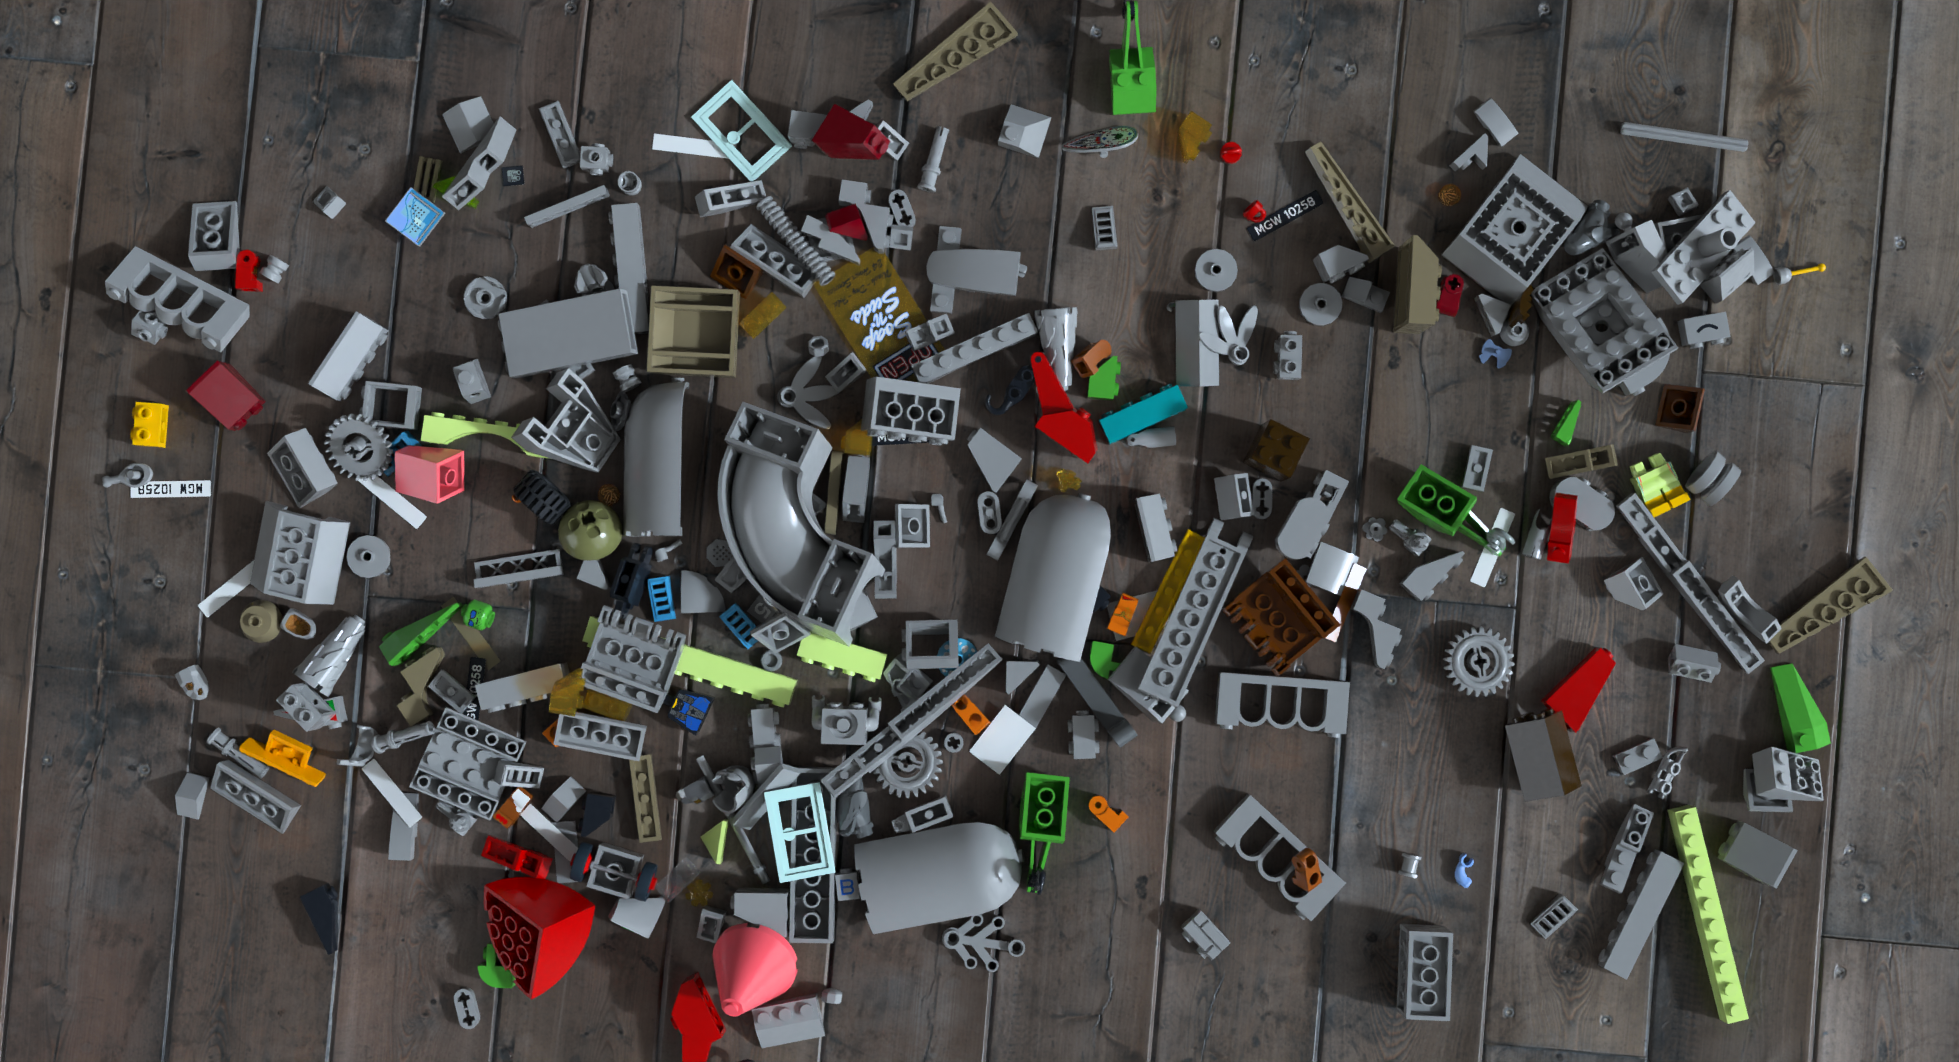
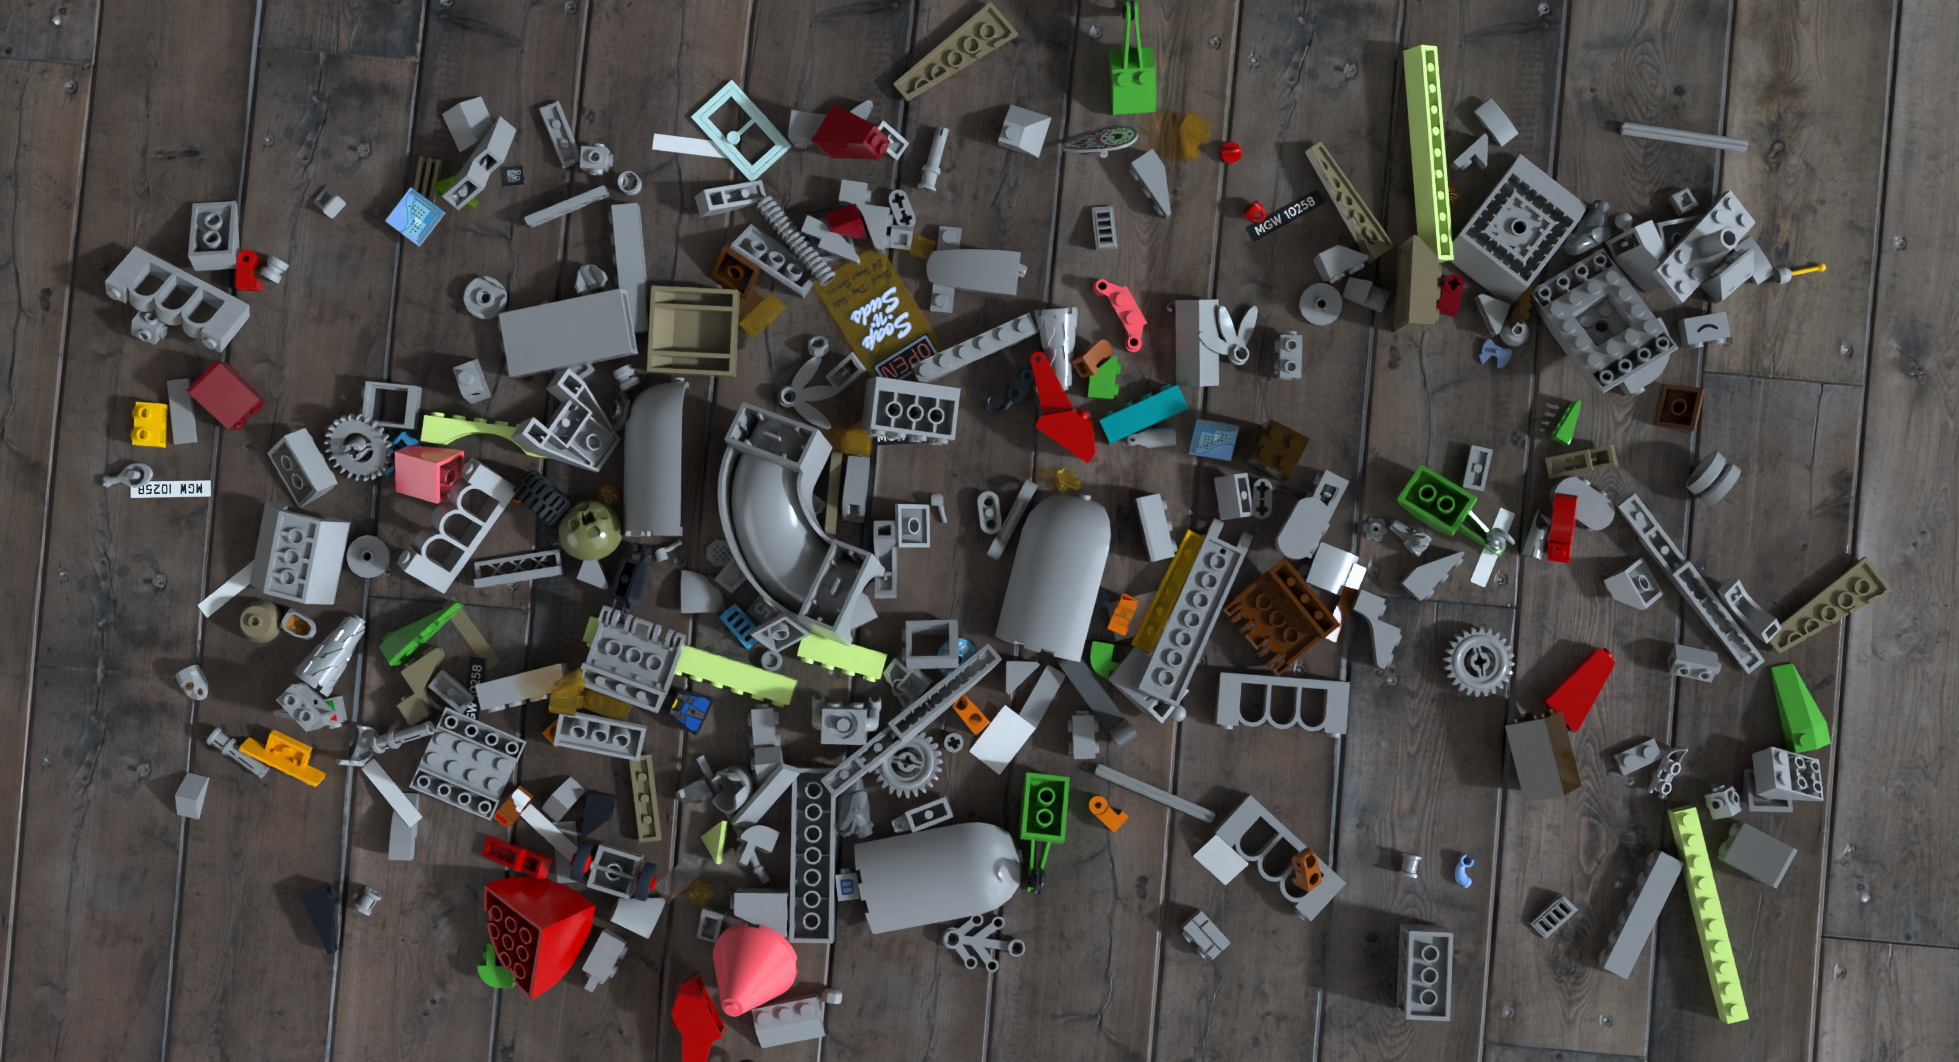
light grey slope [210,760,301,834] -> none
slope [308,311,388,401] -> none
white sticker [358,475,427,529] -> none
light grey axle [436,800,478,836] -> none
light grey beam [454,987,480,1029] -> none
bright green head [461,599,495,631] -> none
light grey slope [494,760,544,788] -> none
dark azure slope [647,576,676,622] -> none
light aqua door [764,782,835,883] -> none
light grey slope [905,314,955,352] -> none
light grey slope [967,428,1022,494] -> none
light grey plate [1194,249,1238,292] -> none
light grey slope [1600,804,1654,894] -> none
yellowish green hips [1630,453,1691,517] -> none
none -> light grey tile [167,378,198,445]
none -> light grey bush [354,887,382,916]
none -> light grey fence [397,457,516,594]
none -> light grey hinge [582,929,629,992]
none -> light grey brick [735,825,780,867]
none -> clear yellow slope [909,235,936,262]
none -> coral plate [1093,279,1147,353]
none -> light grey axle [1094,764,1215,823]
none -> light grey slope [1129,148,1171,219]
none -> piece [1189,419,1239,461]
none -> white sticker [1194,835,1248,885]
none -> yellowish green brick [1403,45,1454,263]
none -> light grey brick [1705,784,1741,820]

